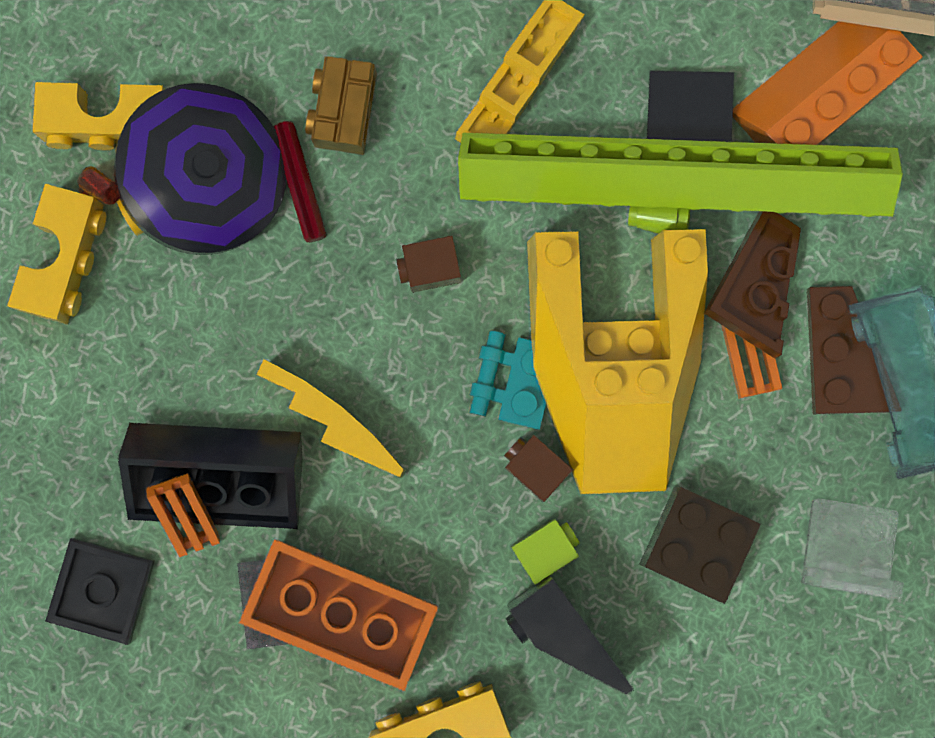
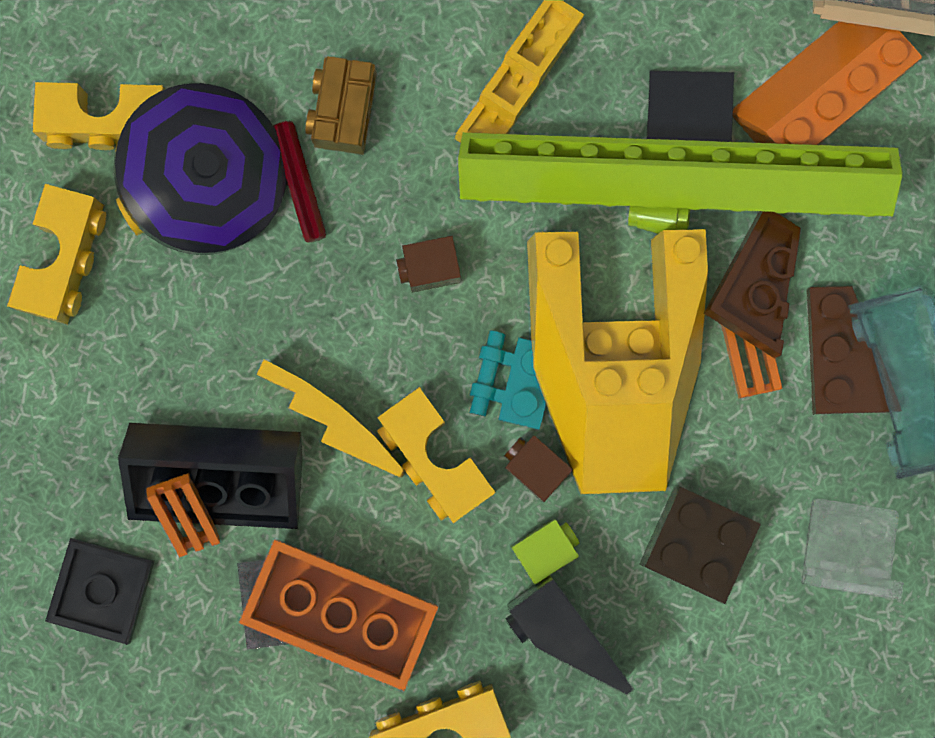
clear red arm [77,166,120,205] -> none
none -> yellow arch [377,387,496,523]

